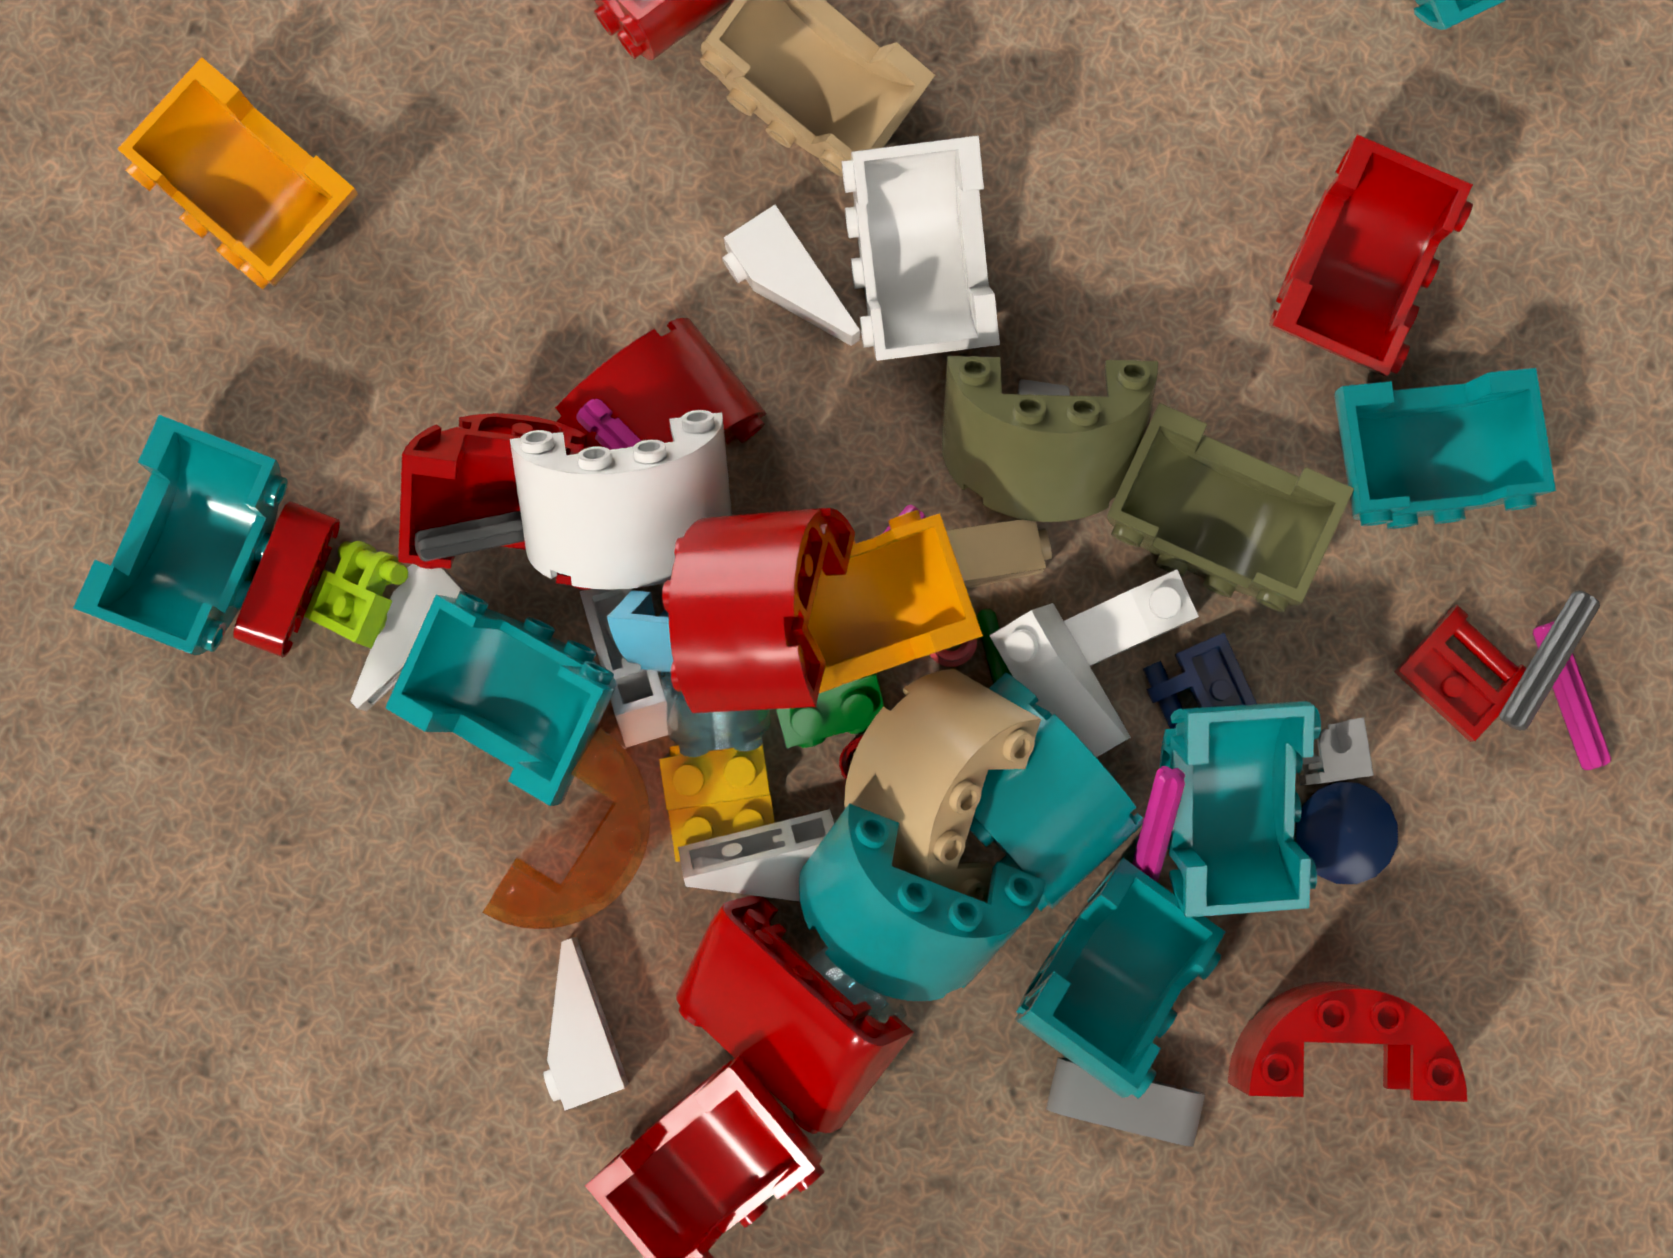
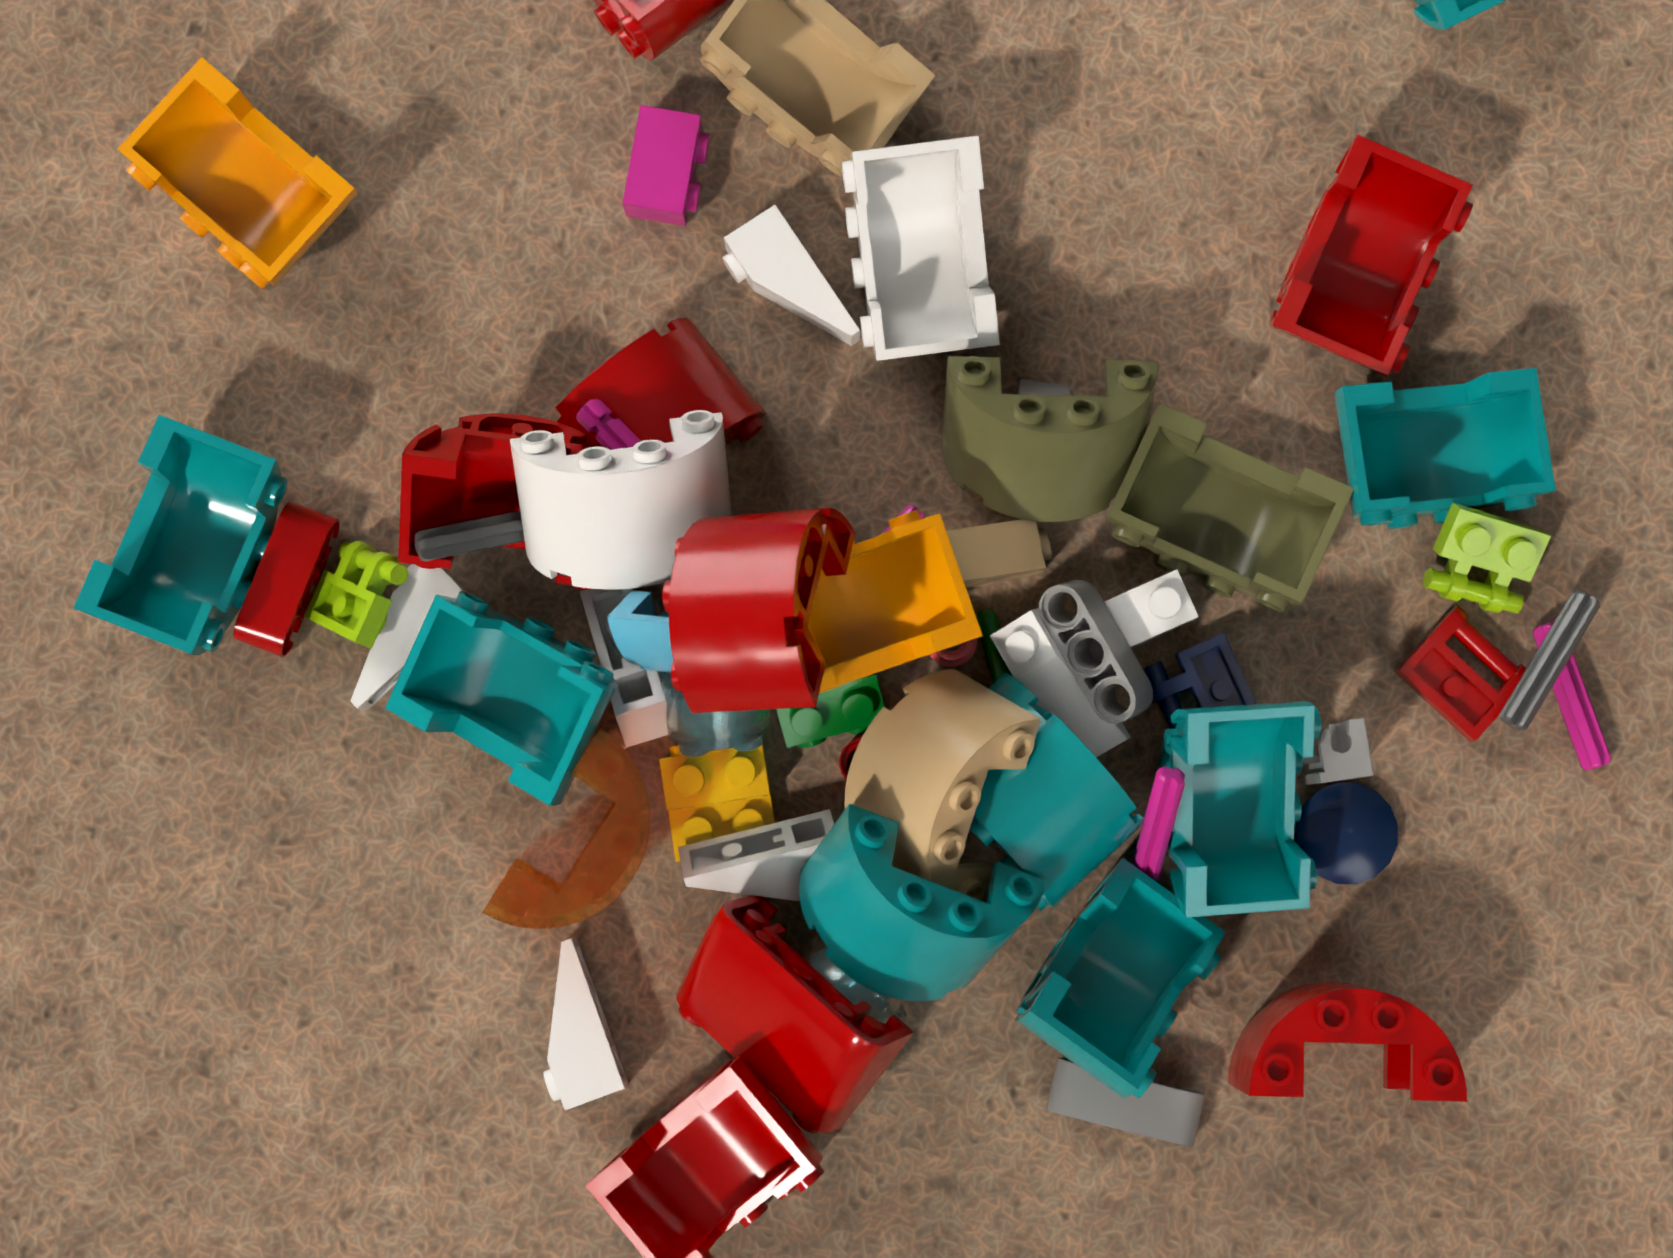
none -> dark pink brick [622,105,710,226]
none -> light grey beam [1039,580,1153,724]
none -> lime plate [1422,502,1551,614]

